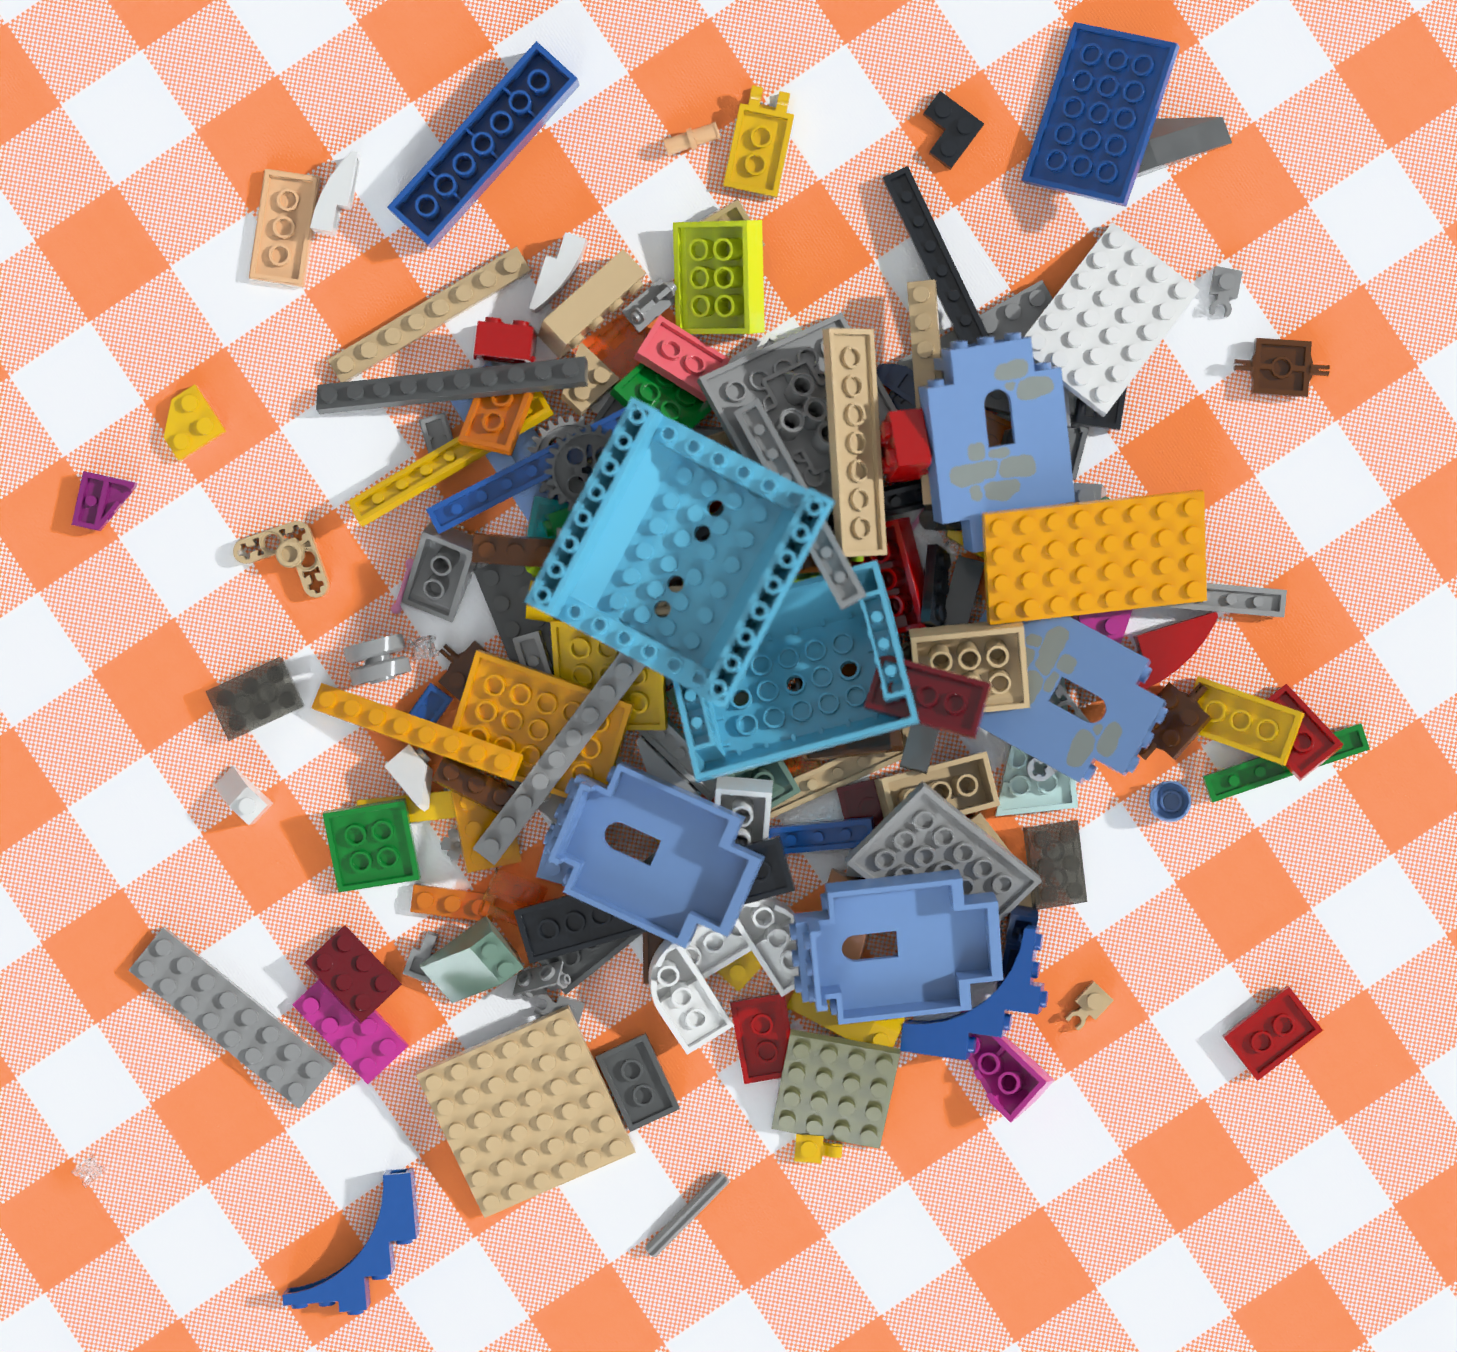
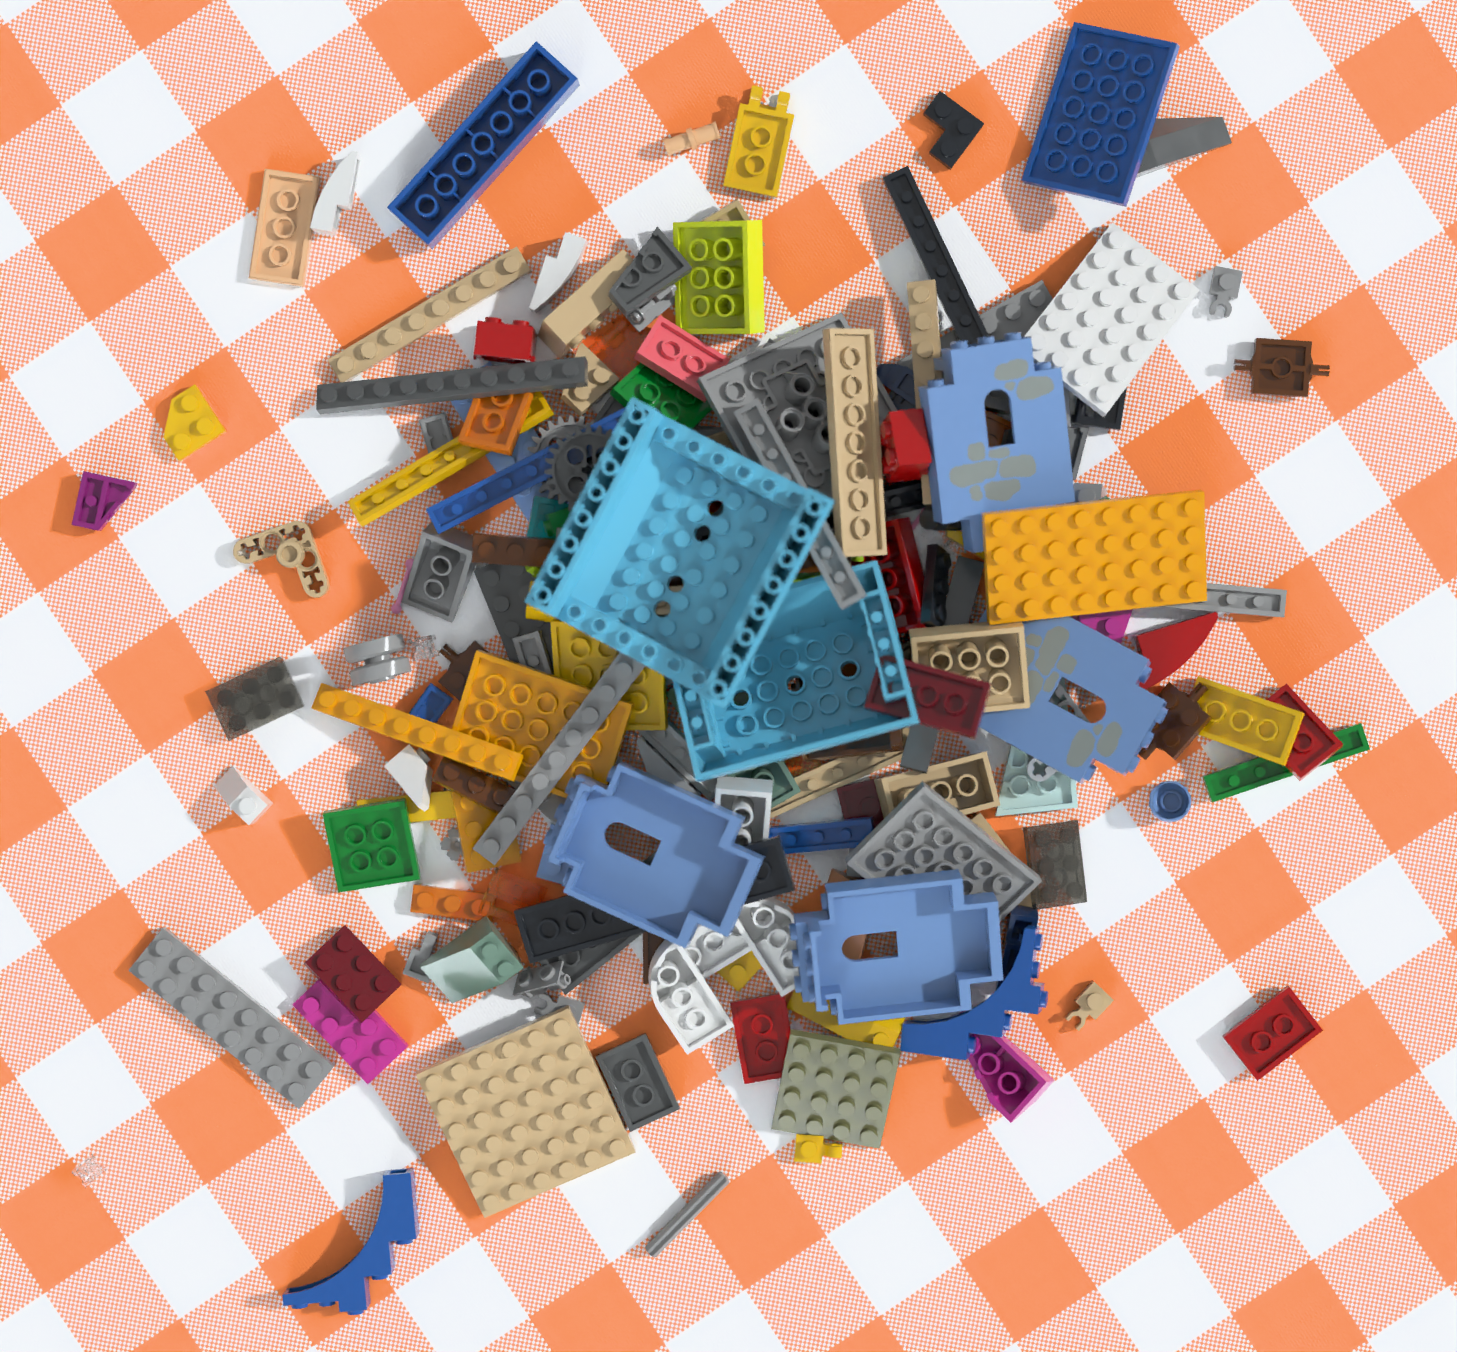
none -> dark grey wing [608,226,692,317]

